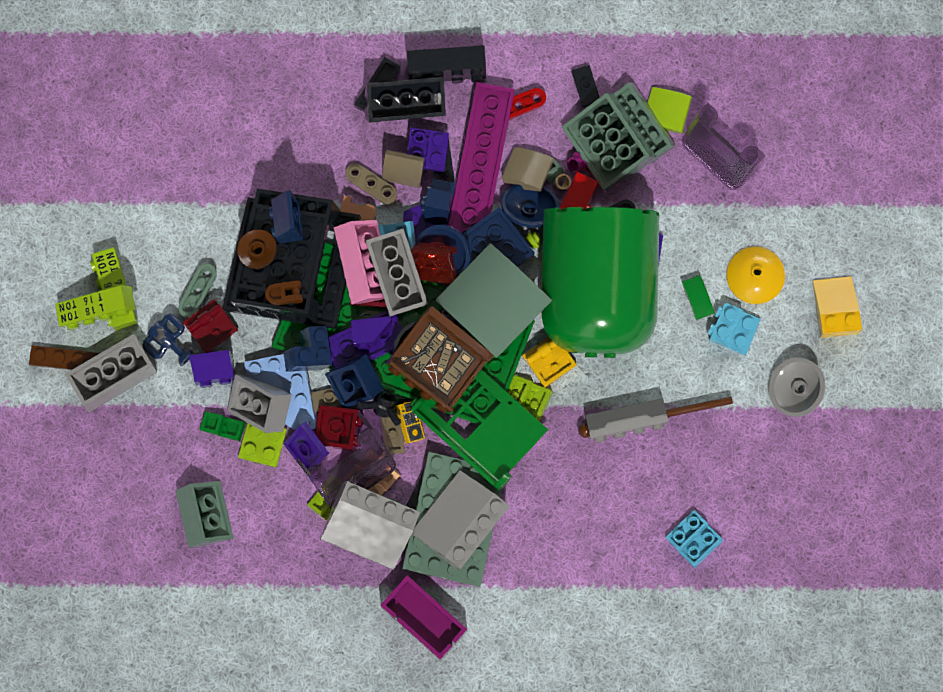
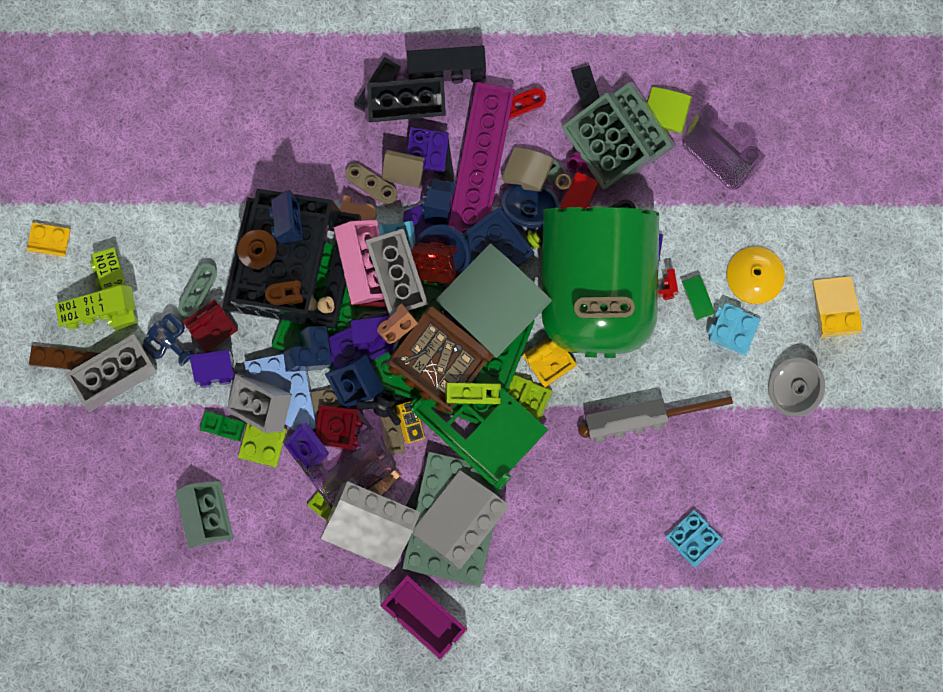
none -> yellow plate [26,223,71,257]
none -> tan hinge [317,297,334,313]
none -> nougat leg [377,304,418,344]
none -> lime plate [445,383,501,404]
none -> dark tan plate [573,297,635,318]
none -> red bracket [658,268,678,300]

